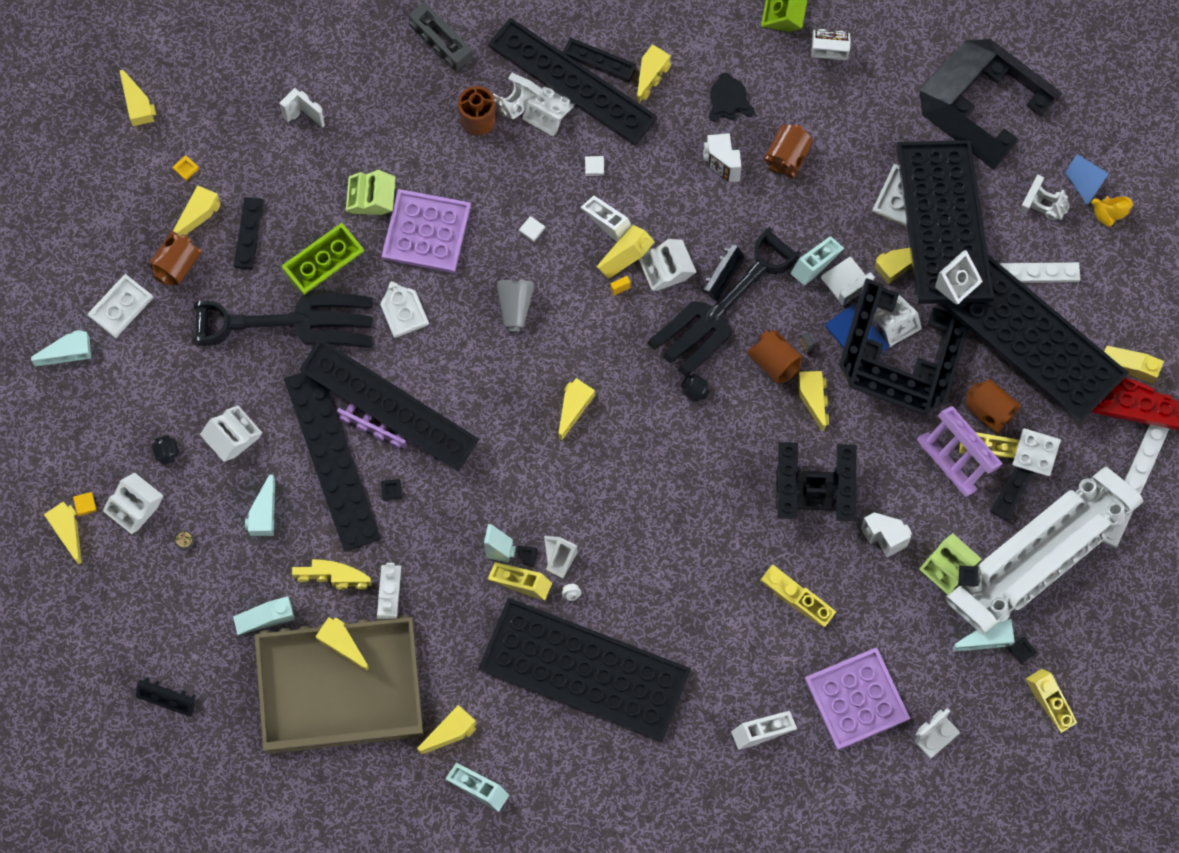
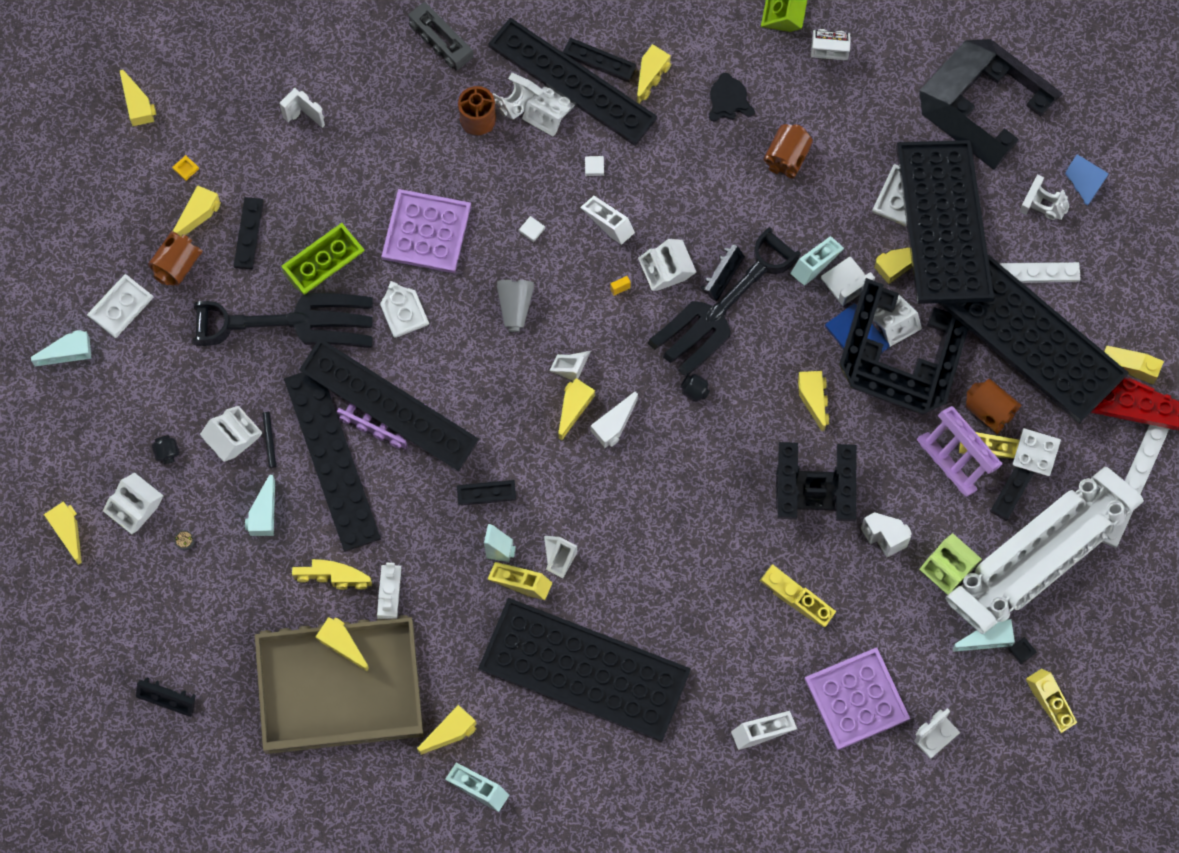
yellow tile [73,492,97,516] -> none
light aqua slope [233,597,295,635] -> none
yellowish green piece [346,170,395,215] -> none
black tile [381,479,402,501] -> none
black tile [518,545,537,568] -> none
white plate [562,584,581,601] -> none
light yellow slope [597,224,655,279] -> none
white piece [703,133,741,182] -> none
dark orange cylinder [747,330,803,384] -> none
dark grey tile [799,333,815,353] -> none
white slope [935,250,983,304] -> none
black tile [958,565,980,586] -> none
yellow hair [1091,196,1133,227] -> none
none -> black bar [262,412,277,468]
none -> black plate [457,480,516,506]
none -> white slope [550,351,591,381]
none -> white slope [591,391,638,448]

